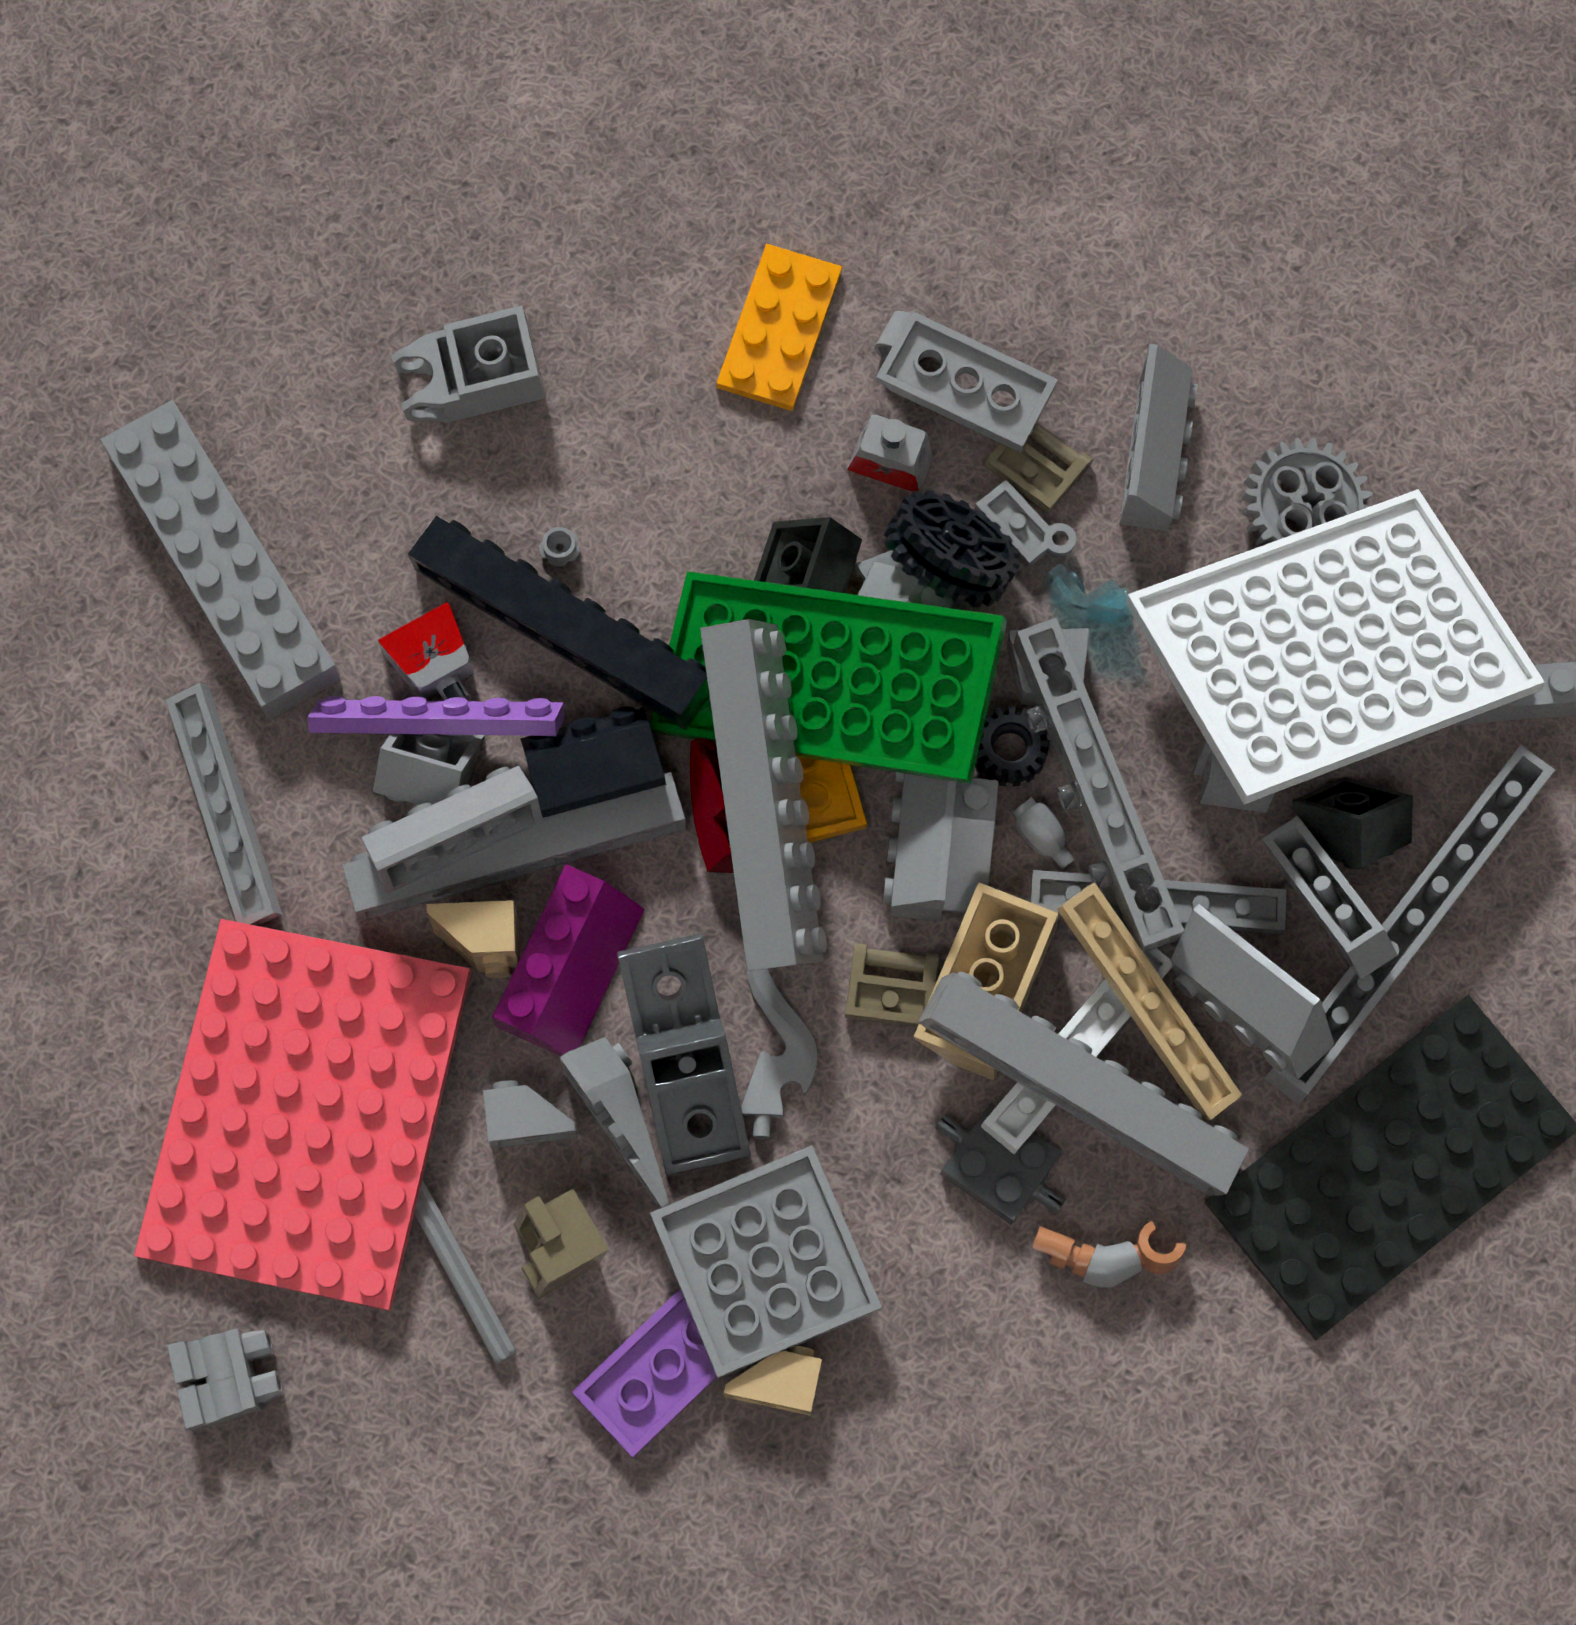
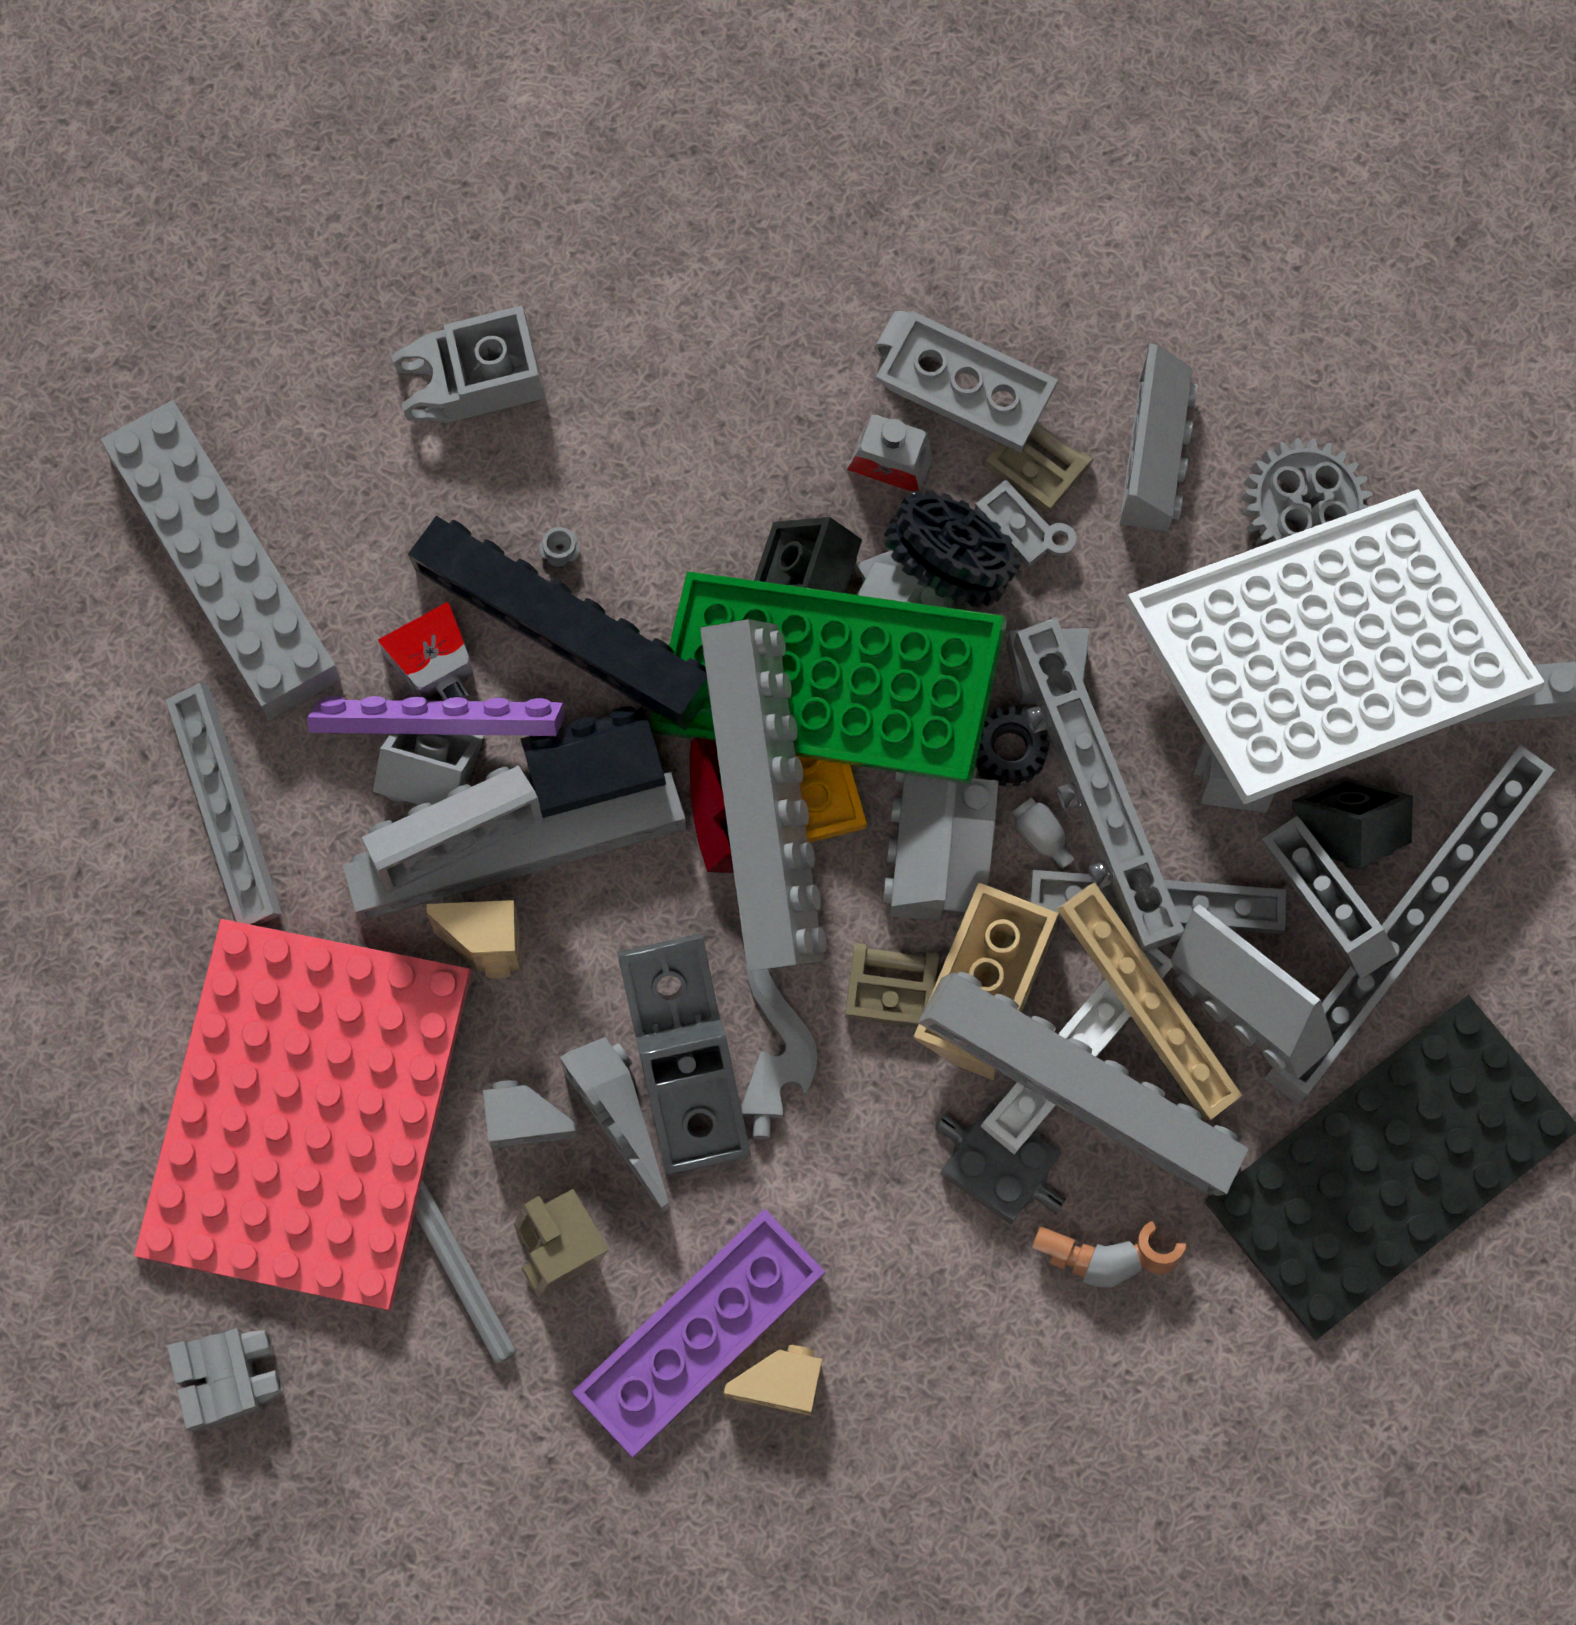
magenta slope [492,864,645,1056] -> none
light grey plate [650,1145,882,1379] -> none
light orange plate [716,243,842,411] -> none
clear light blue slope [1044,563,1134,628] -> none

